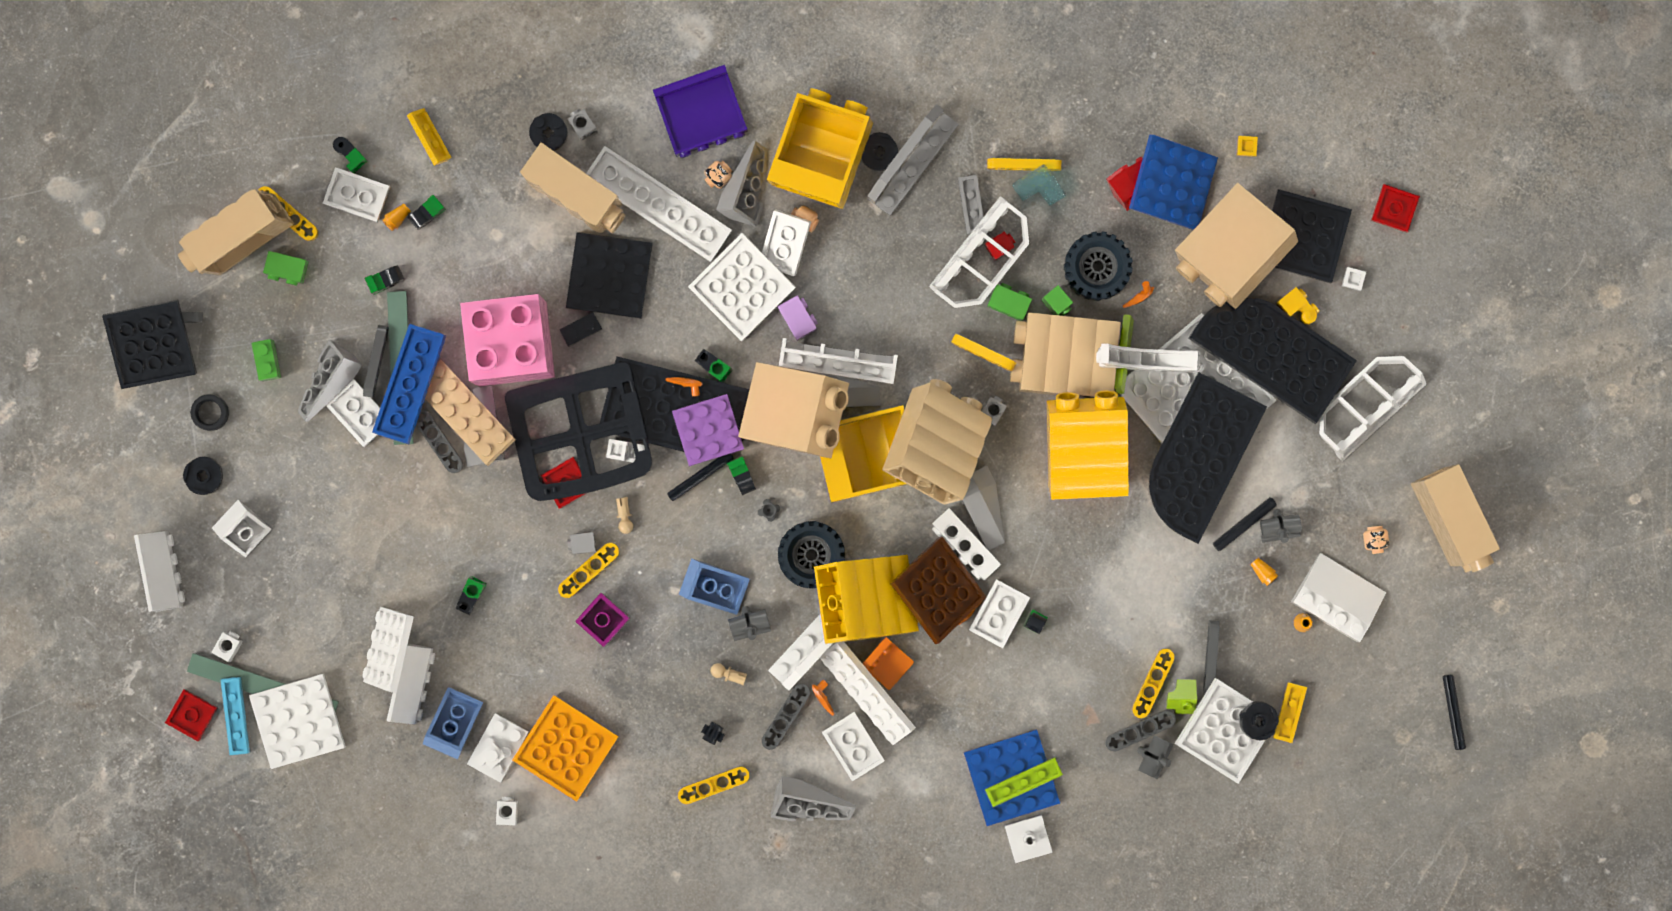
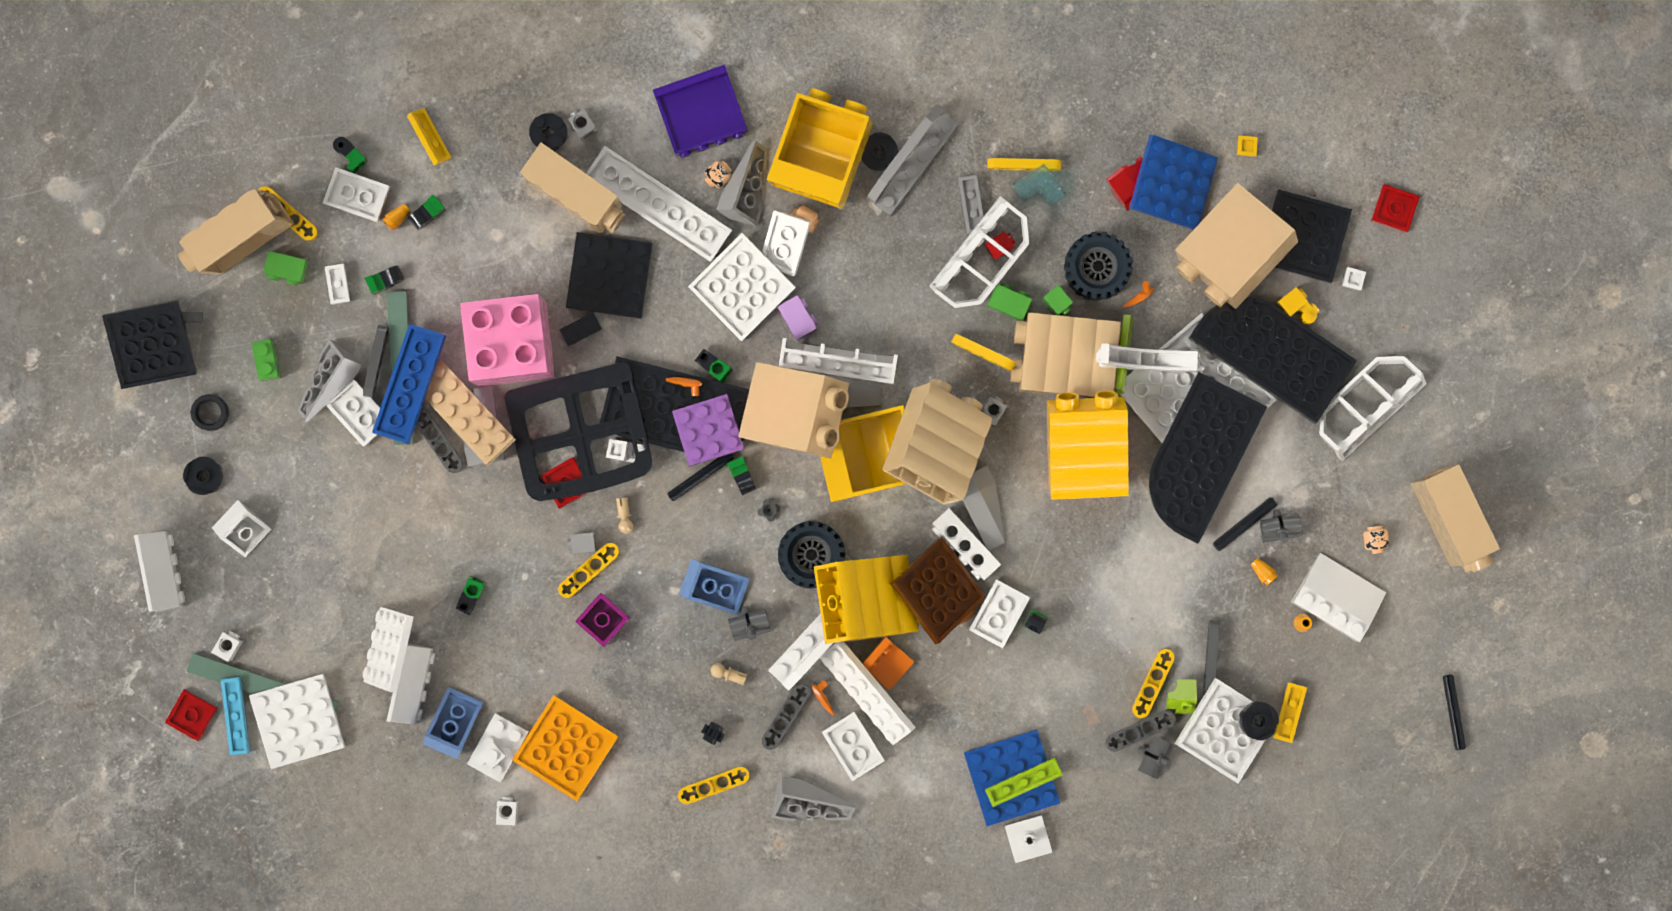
none -> white plate [325,264,351,305]

